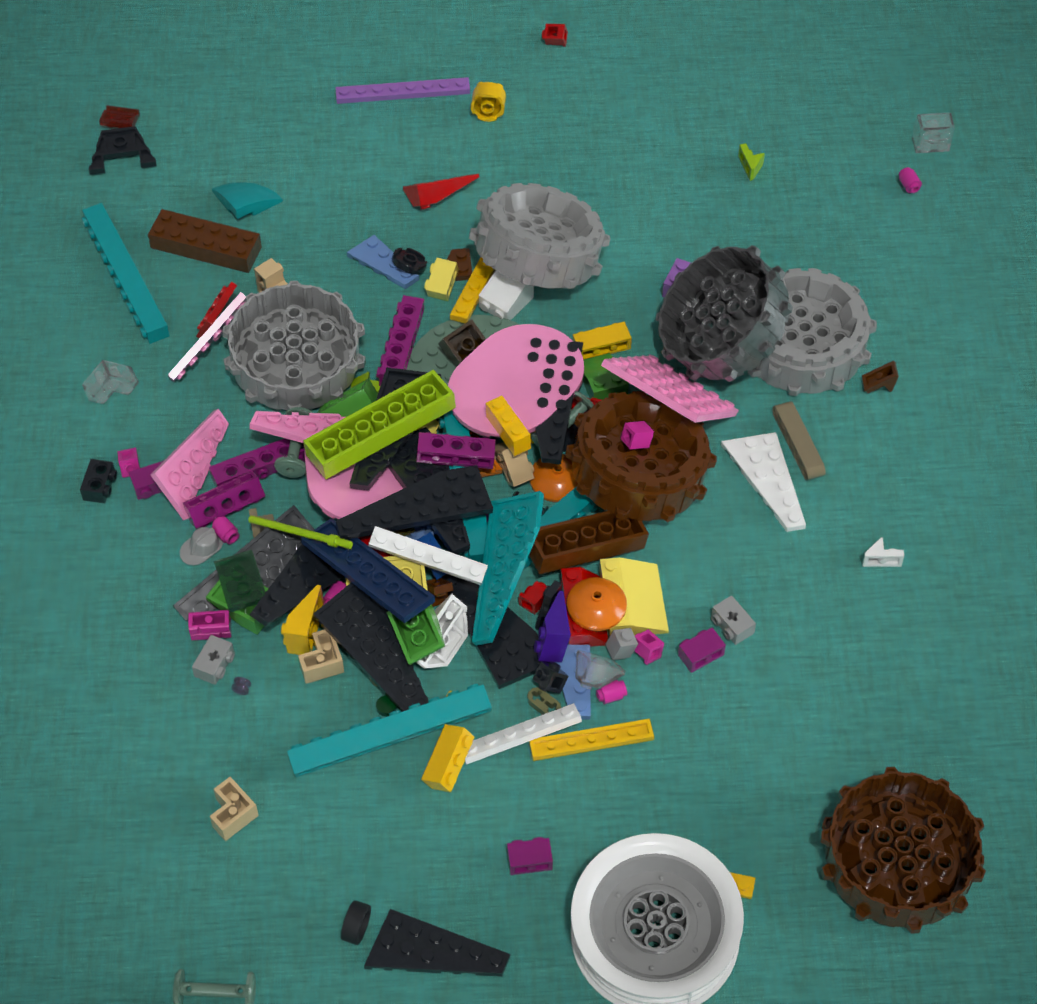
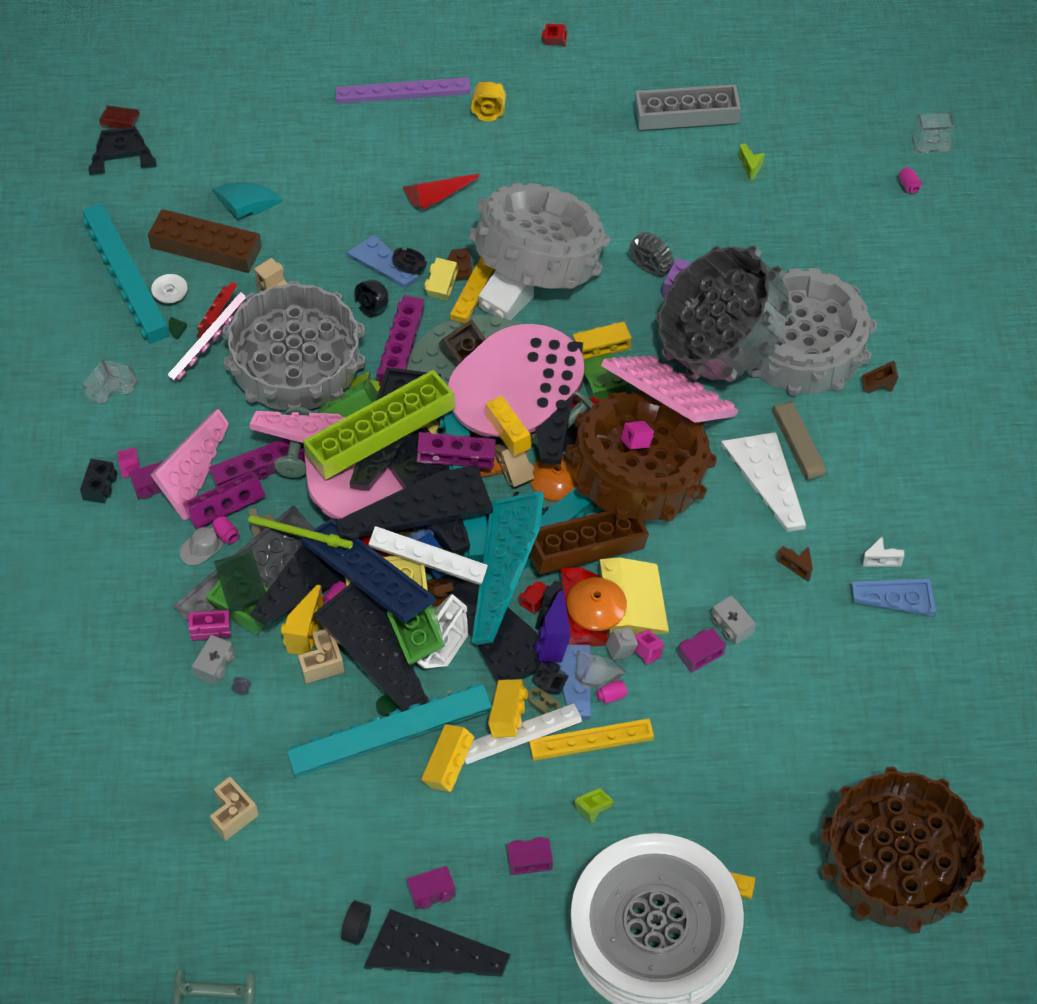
none -> white dish [151,274,188,303]
none -> dark green tile [168,317,187,340]
none -> black cylinder [354,279,389,317]
none -> magenta brick [406,866,456,910]
none -> yellow brick [488,679,528,738]
none -> lime slope [575,788,615,824]
none -> dark grey gear [629,232,674,277]
none -> light grey brick [635,84,741,130]
none -> reddish brown slope [777,546,813,582]
none -> medium blue wing [851,579,936,617]

